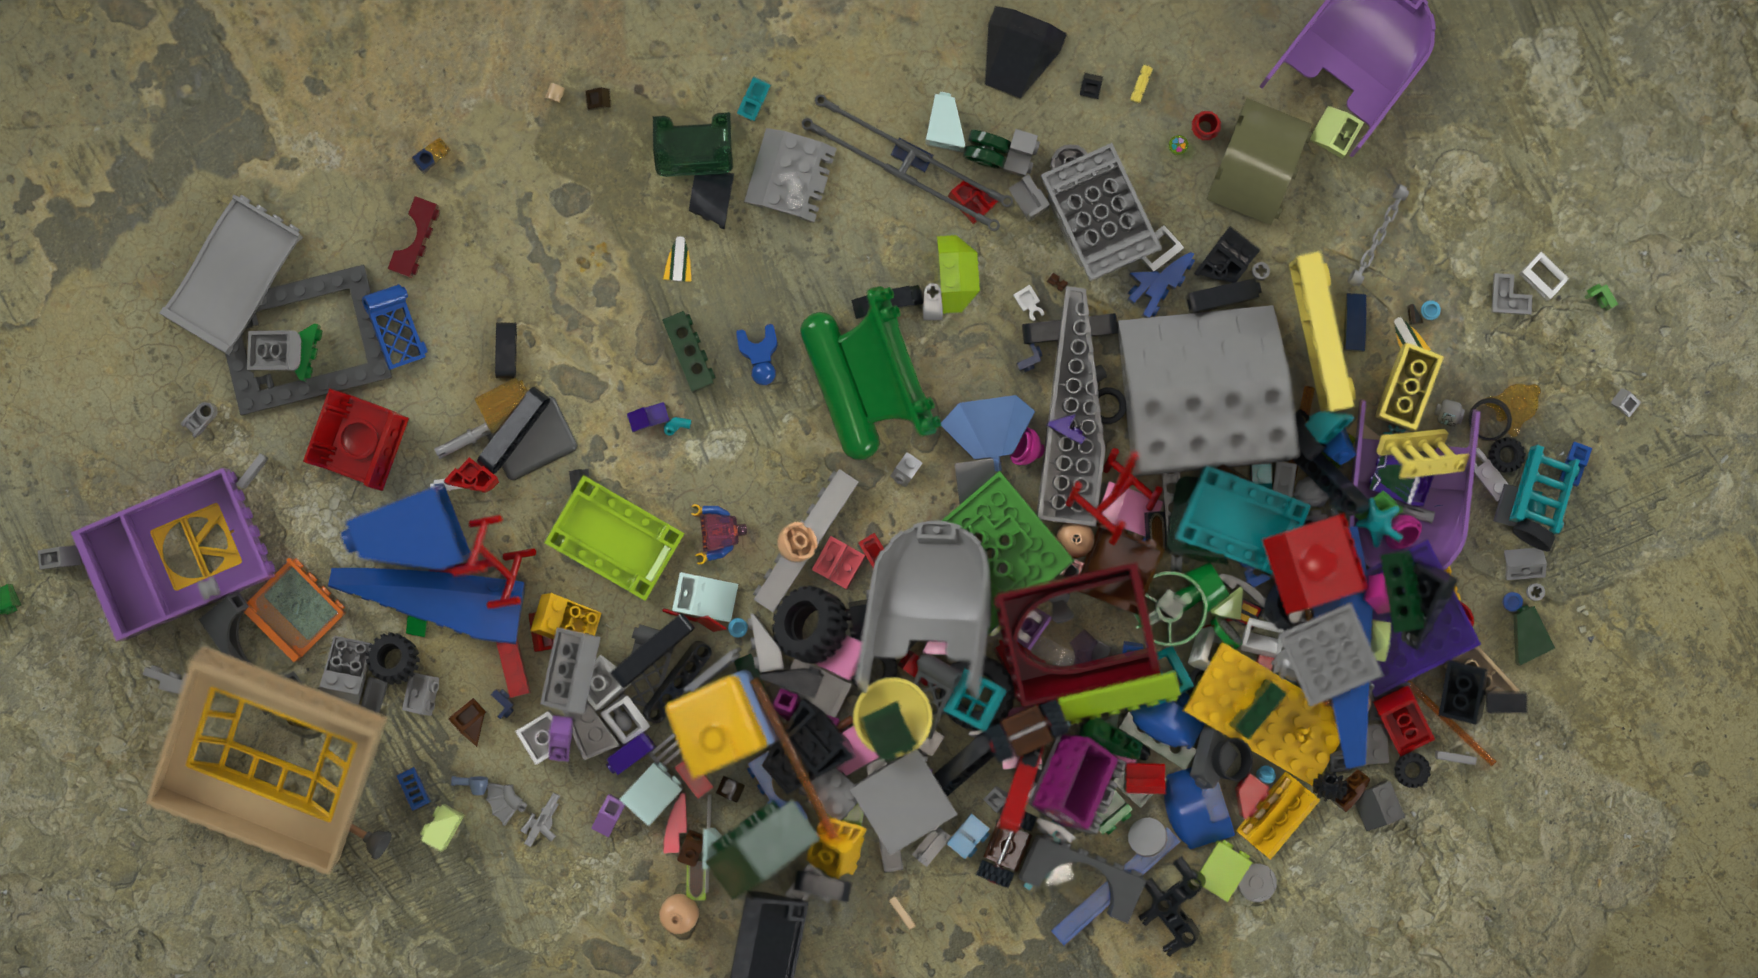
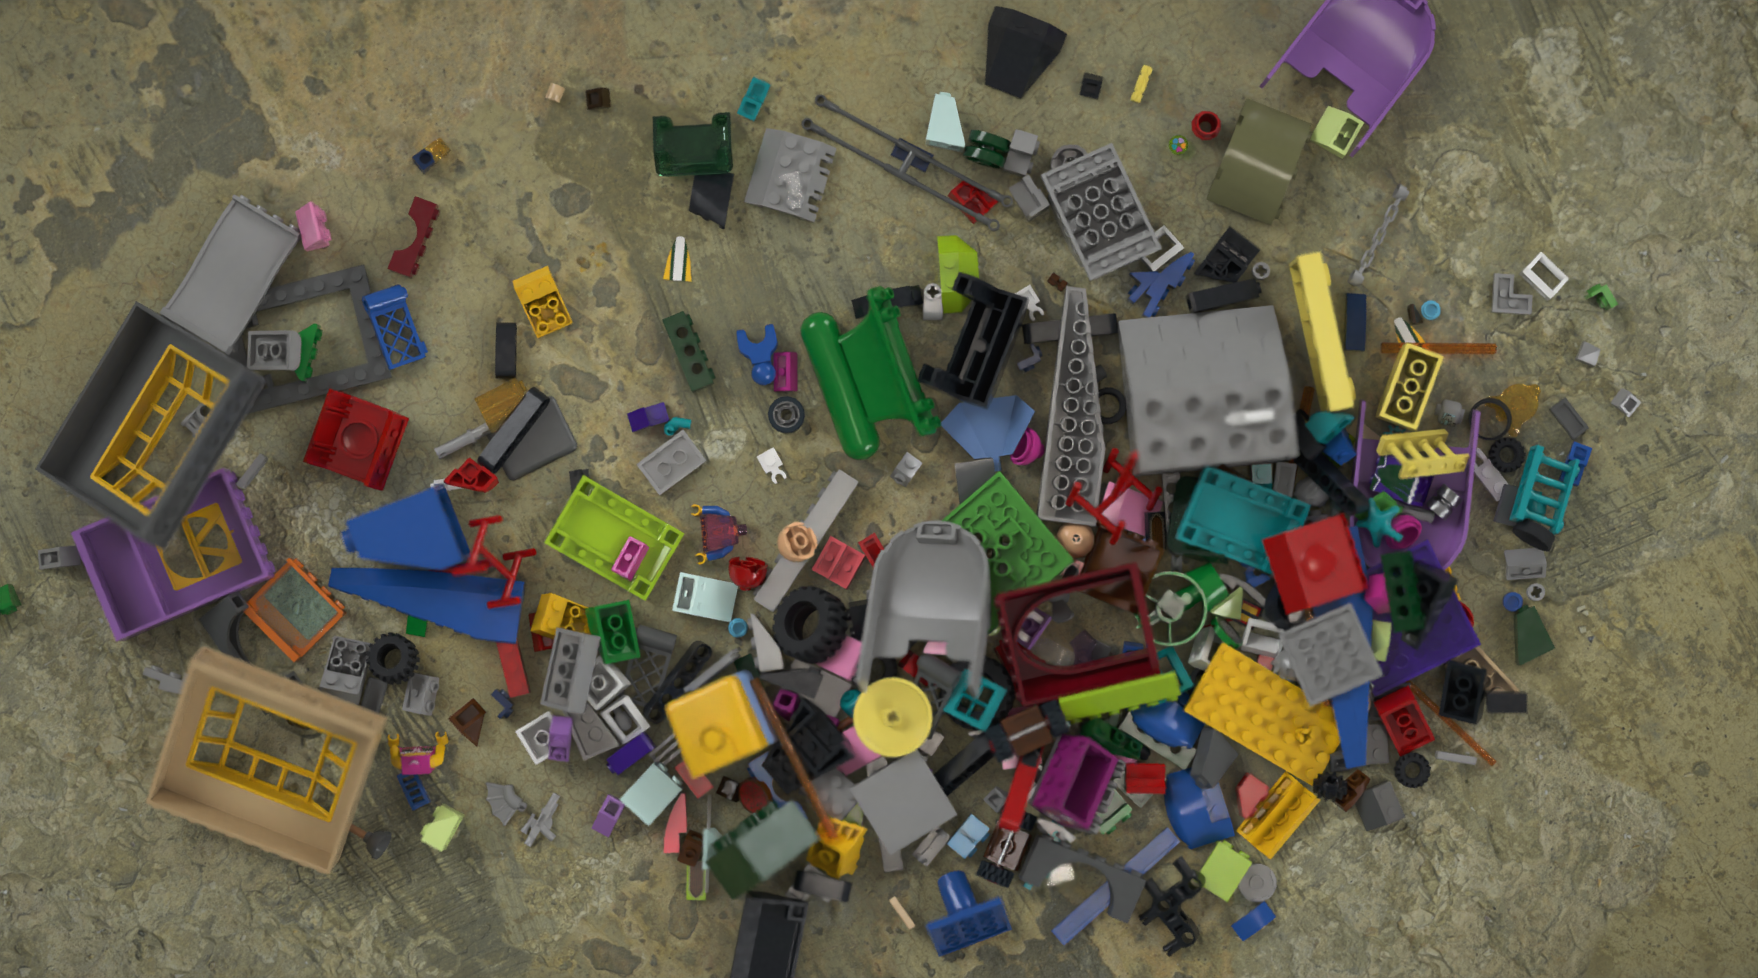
light grey wheel [198,576,220,600] -> none
sand blue bar [451,776,488,795] -> none
black beam [610,613,695,689] -> none
light nougat cylinder [659,894,699,934] -> none
red piece [662,608,726,632] -> none
dark green panel [860,701,917,763] -> none
dark purple slope [1046,414,1086,445] -> none
light grey tile [1128,817,1167,857] -> none
black tyre [1212,738,1253,781] -> none
dark green arch [1229,679,1287,739] -> none
medium azure plate [1256,765,1276,784] -> none
none -> dark grey panel [35,301,267,551]
none -> bright pink slope [295,202,332,251]
none -> torso [388,732,449,775]
none -> yellow slope [512,266,573,339]
none -> green slope [585,600,641,665]
none -> dark pink slope [611,536,649,581]
none -> light grey plate [636,430,707,495]
none -> red cylinder [728,557,768,591]
none -> tile [738,777,773,814]
none -> white plate [757,447,786,484]
none -> wheel [768,396,805,434]
none -> dark pink slope [773,352,798,392]
none -> teal head [840,689,861,718]
none -> black wedge [917,272,1029,409]
none -> blue piece [926,871,1012,957]
none -> white piece [1225,409,1274,426]
none -> blue slope [1231,901,1276,941]
none -> clear orange axle [1380,342,1497,354]
none -> flat silver wheel [1426,484,1463,520]
none -> dark grey tile [1549,397,1589,440]
none -> light grey slope [1575,341,1601,367]

